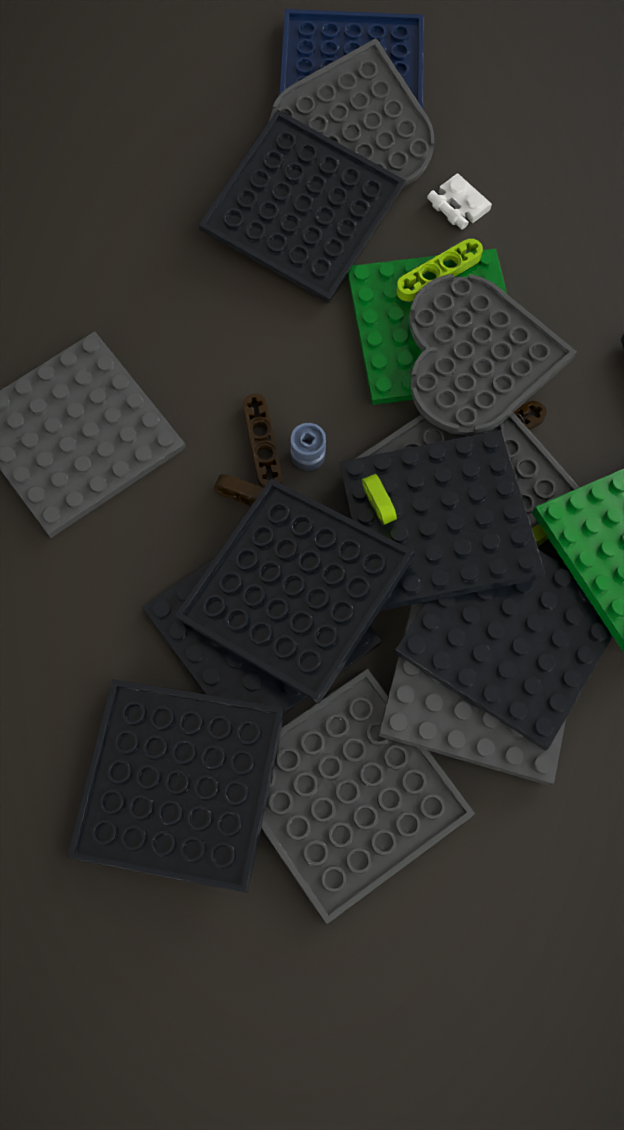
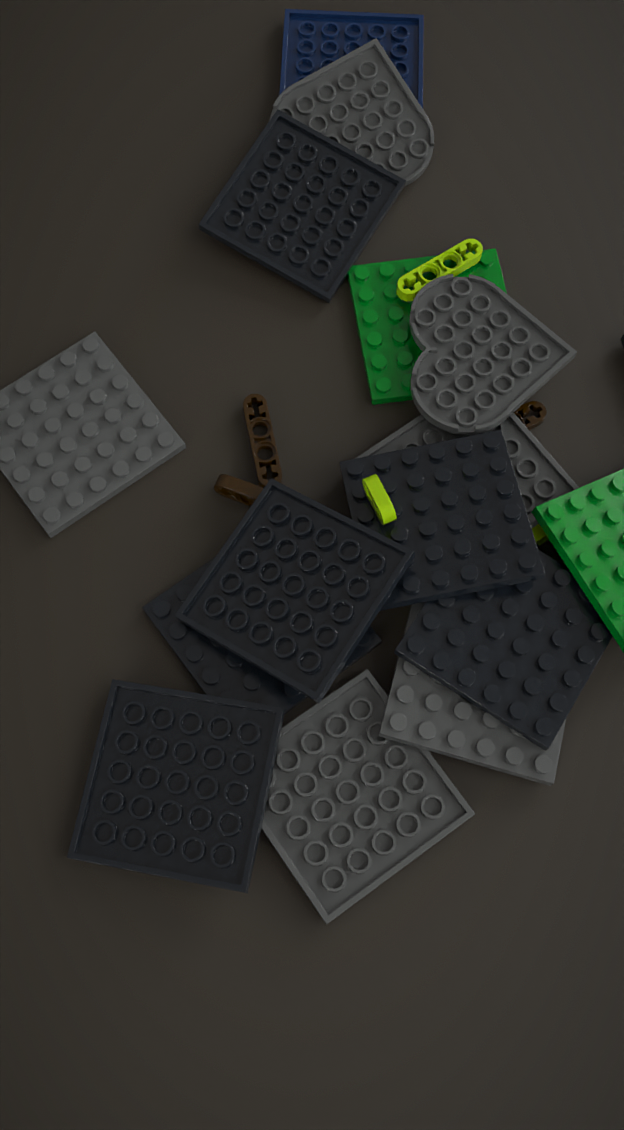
sand blue wheel [291,423,326,471] -> none
white plate [427,173,492,230] -> none

